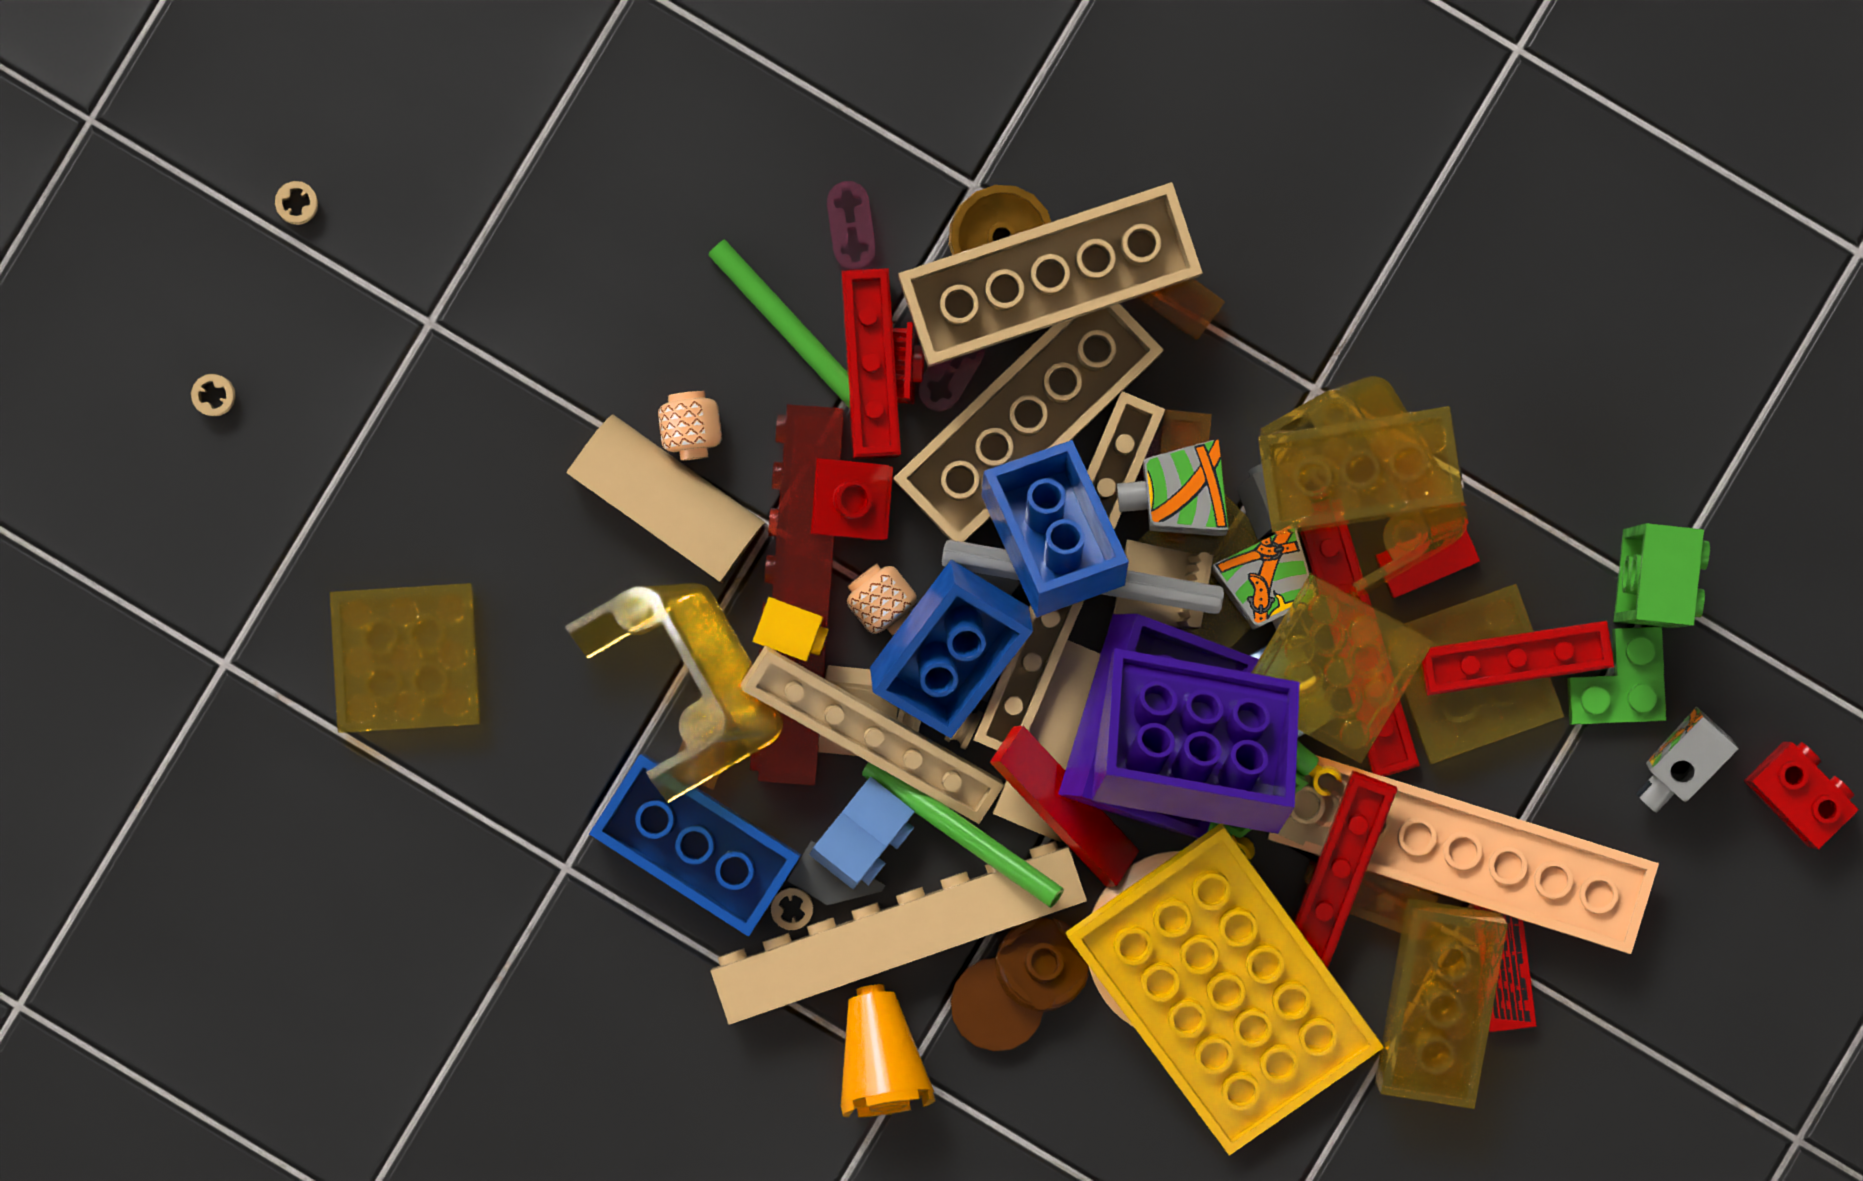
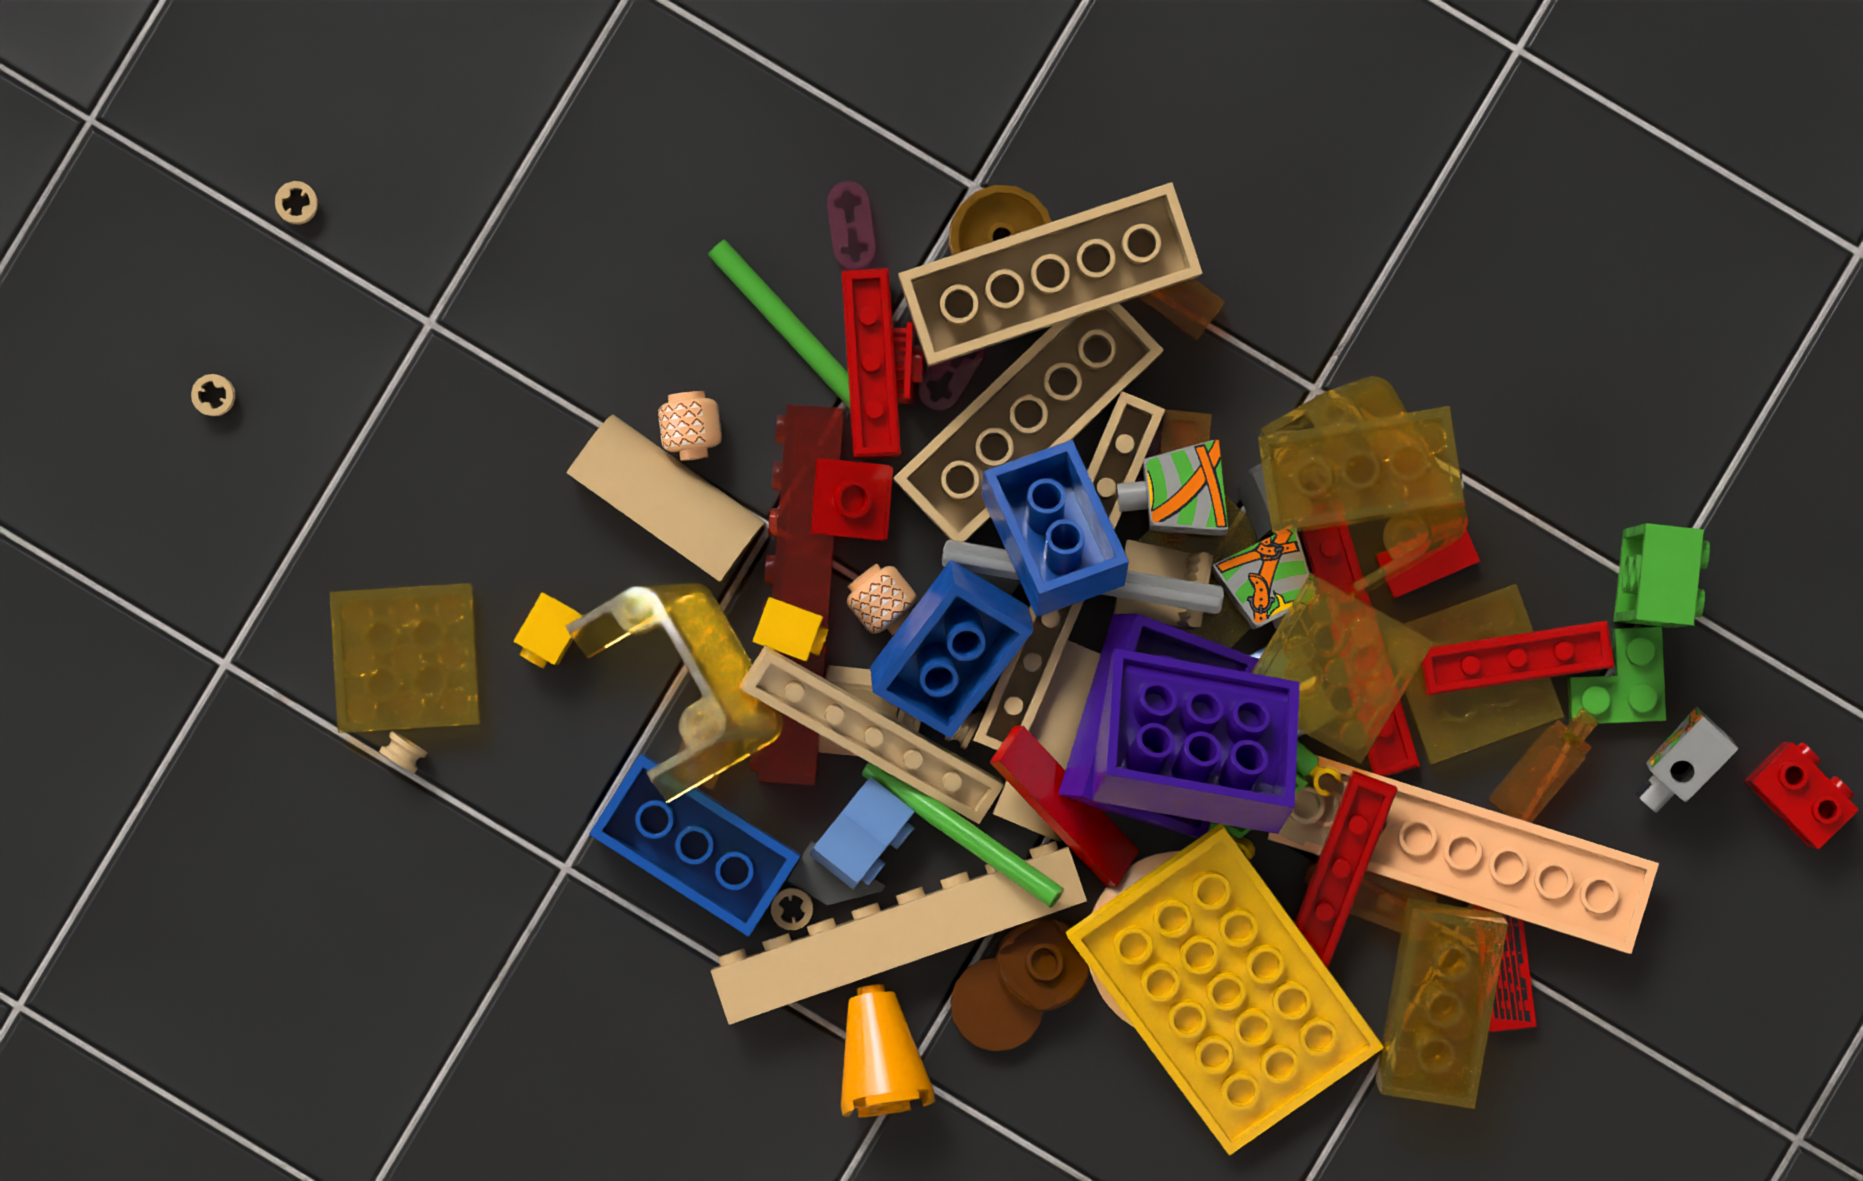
none -> tan bush [379,731,428,773]
none -> yellow brick [514,592,586,669]
none -> clear orange hinge [1489,707,1598,823]

